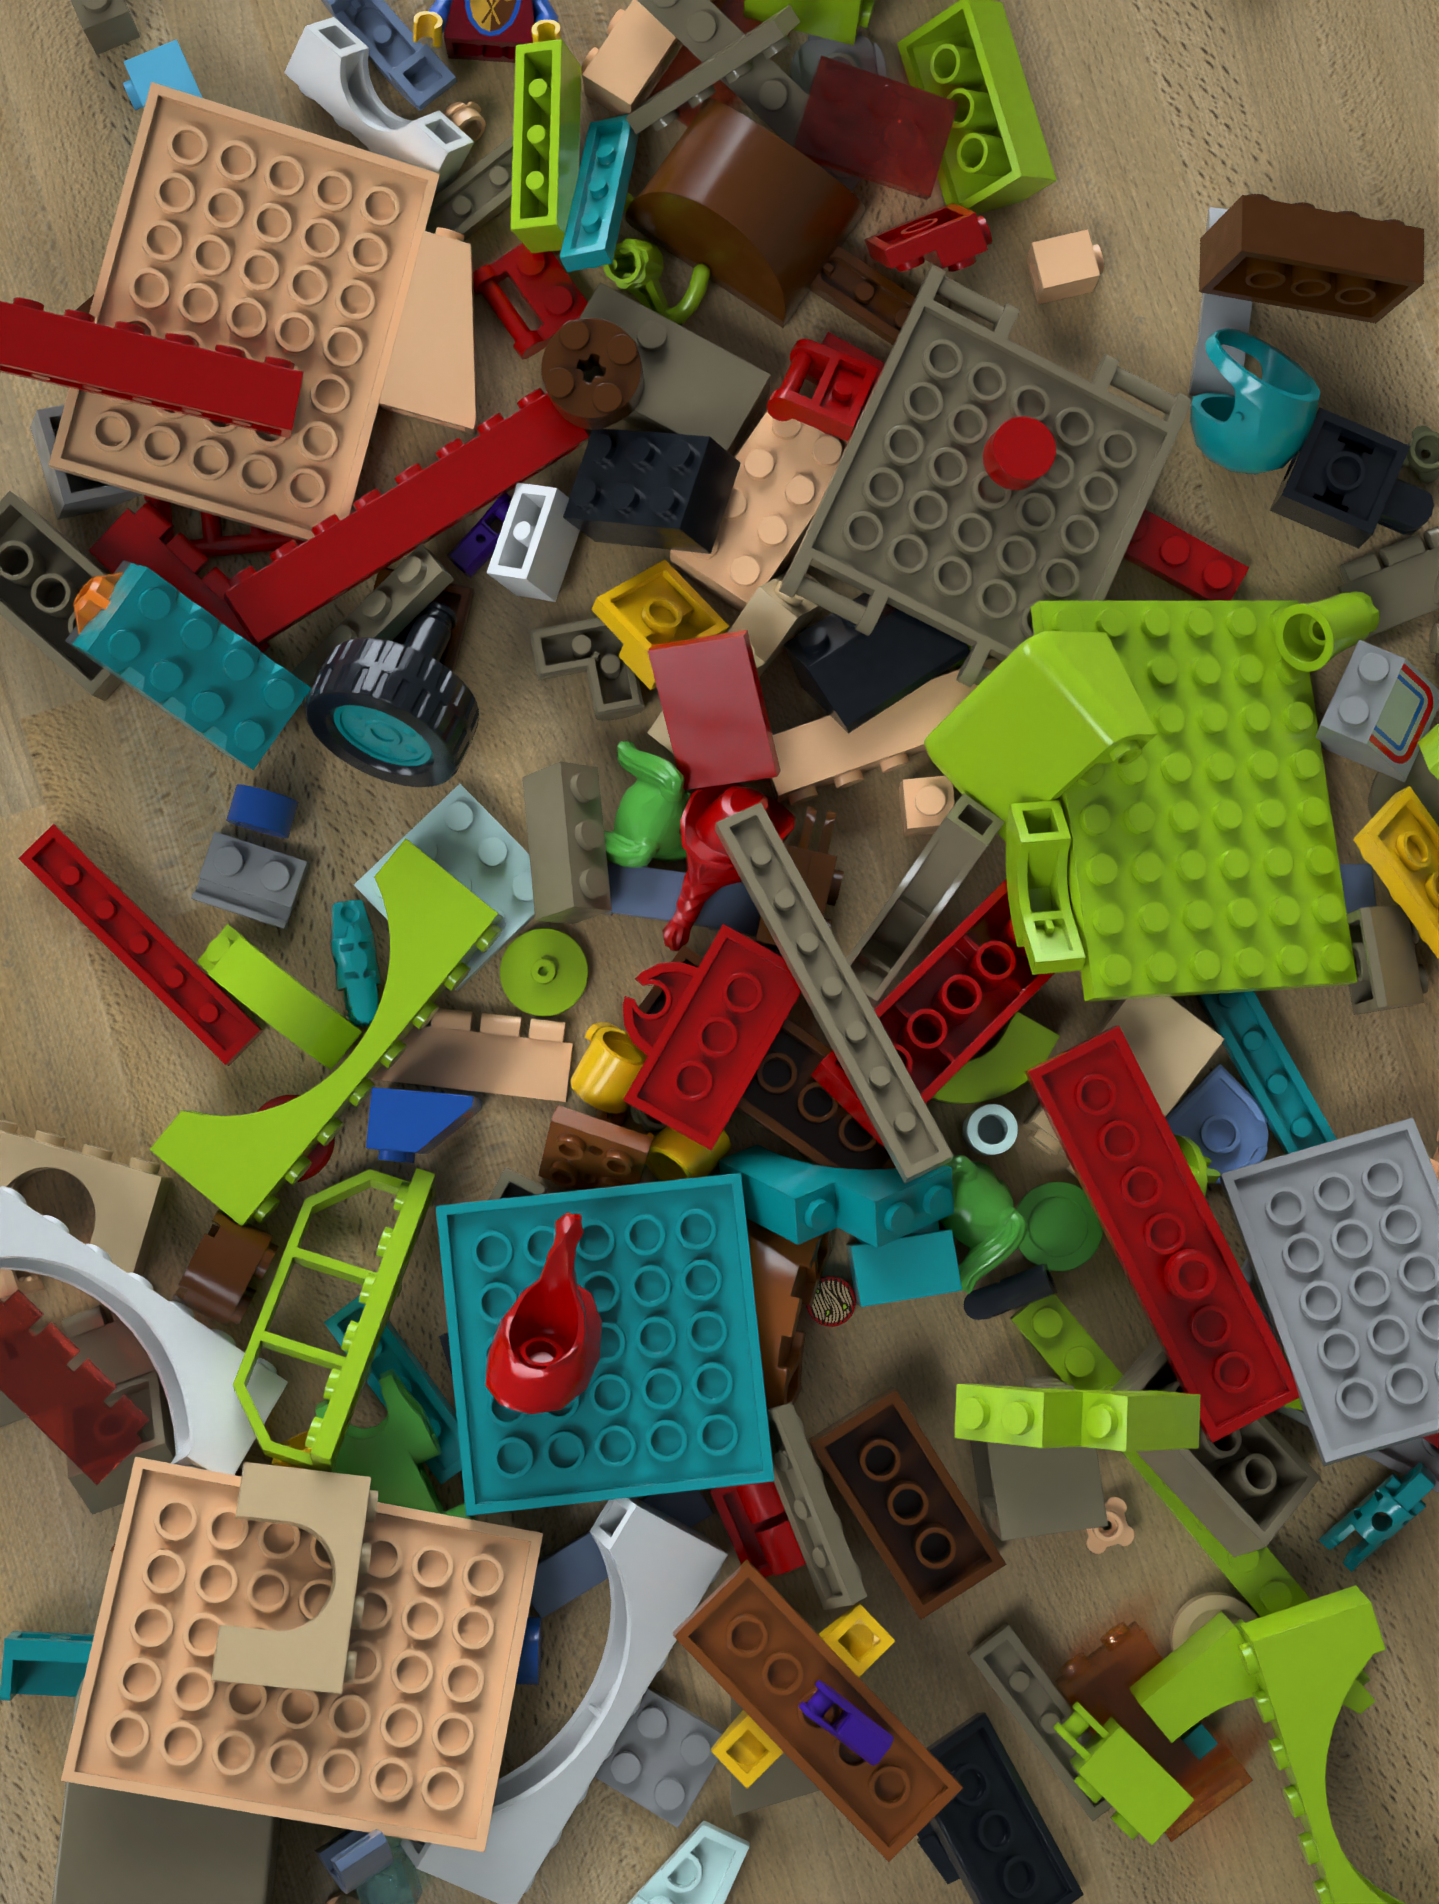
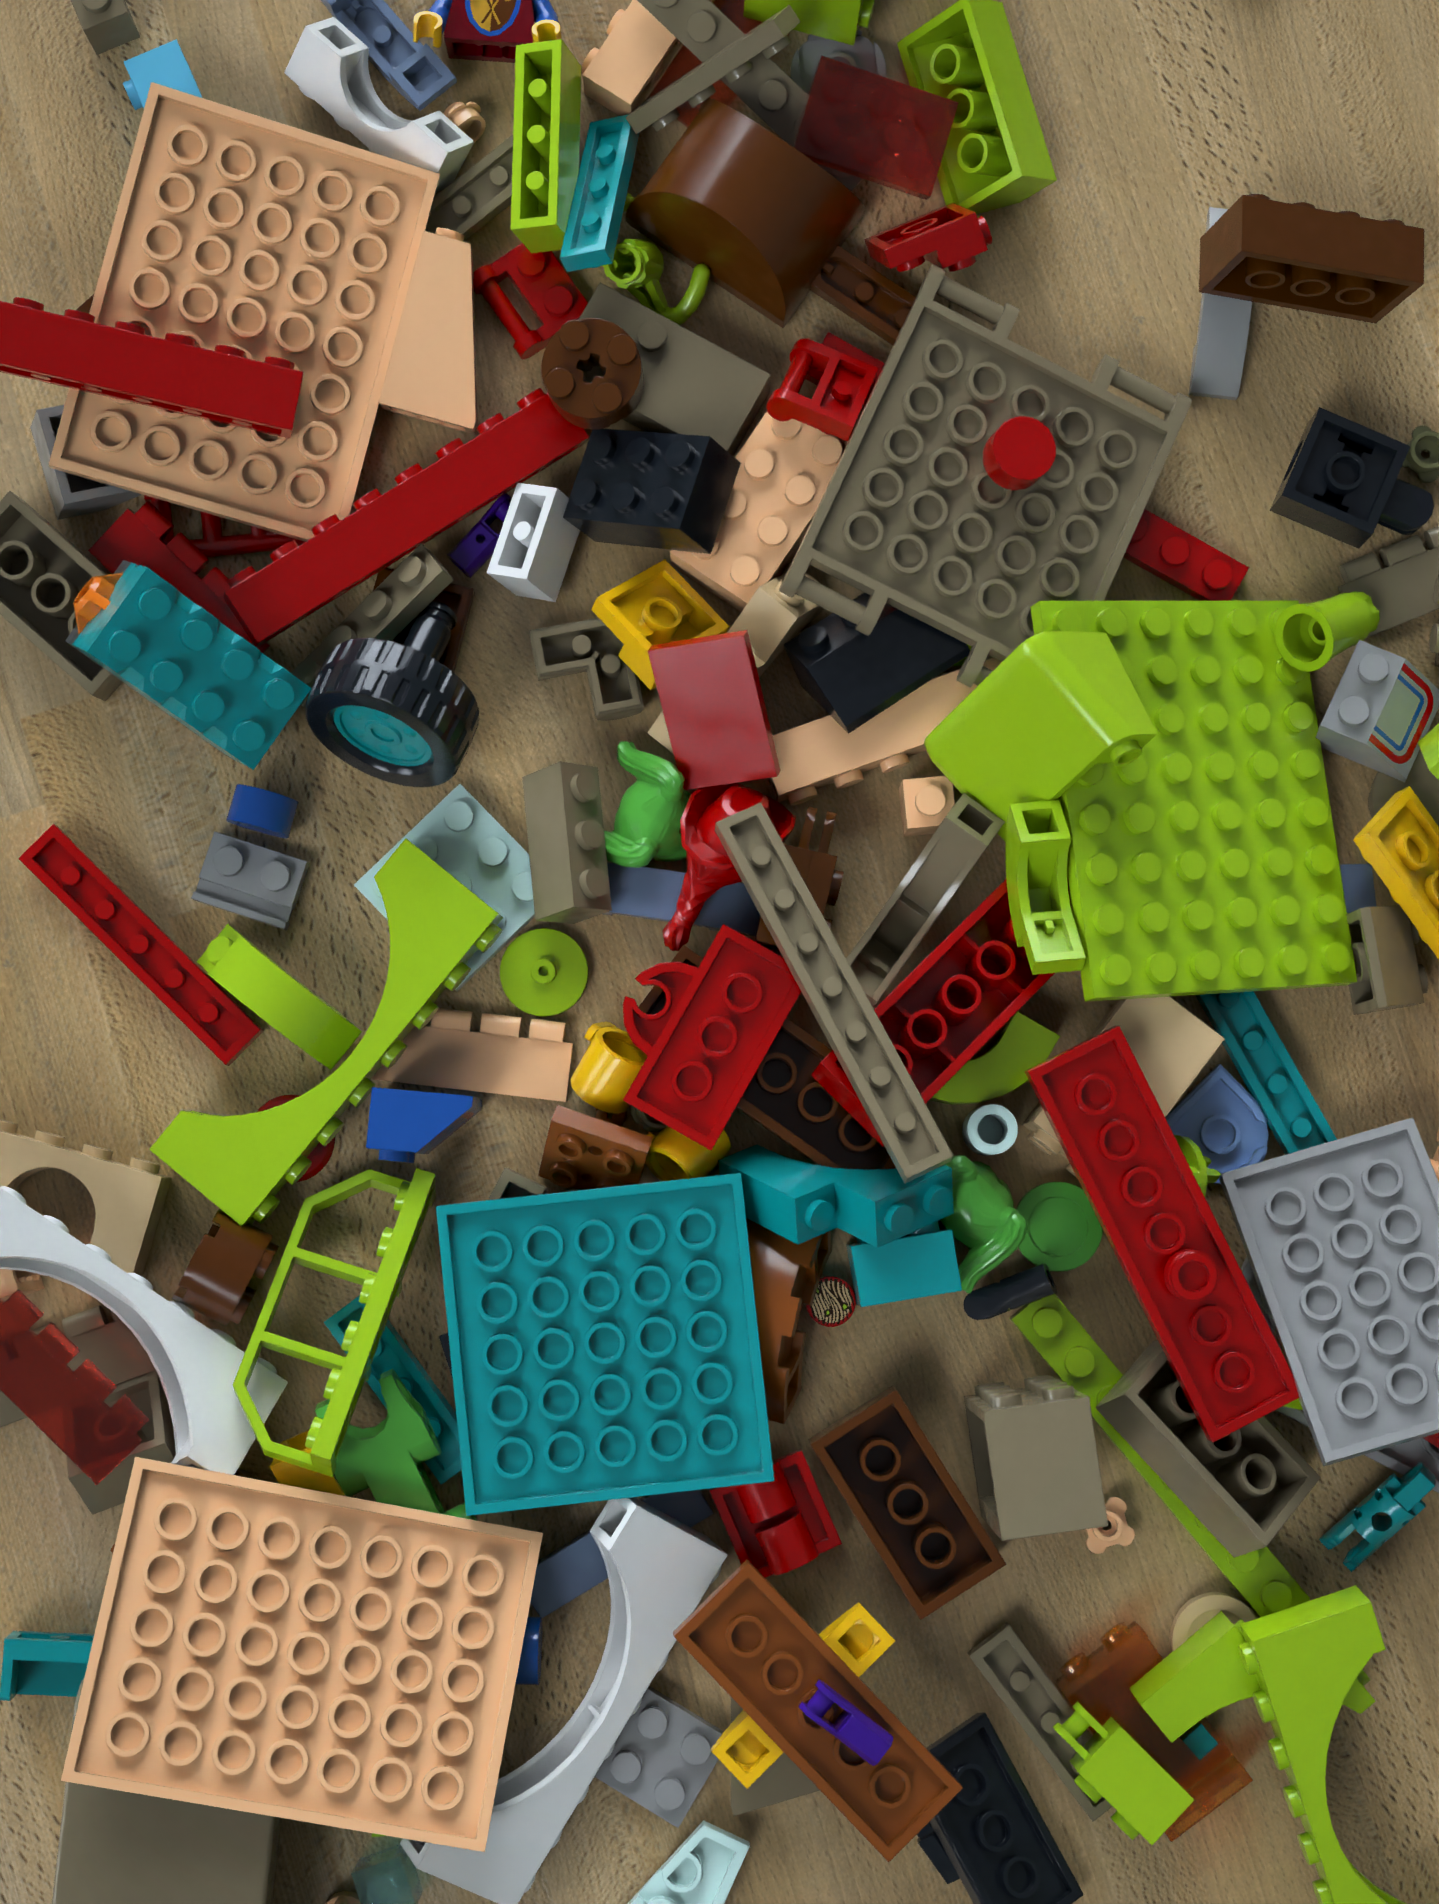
tan arch [211,1462,378,1694] -> none
sand blue slope [315,1829,394,1894] -> none
teal hinge [330,900,381,1028] -> none
red hat [485,1212,602,1414] -> none
dark tan plate [767,1402,868,1610] -> none
lime arch [954,1384,1201,1452] -> none
light nougat brick [1026,229,1104,305] -> none
teal piece [1190,328,1320,475] -> none

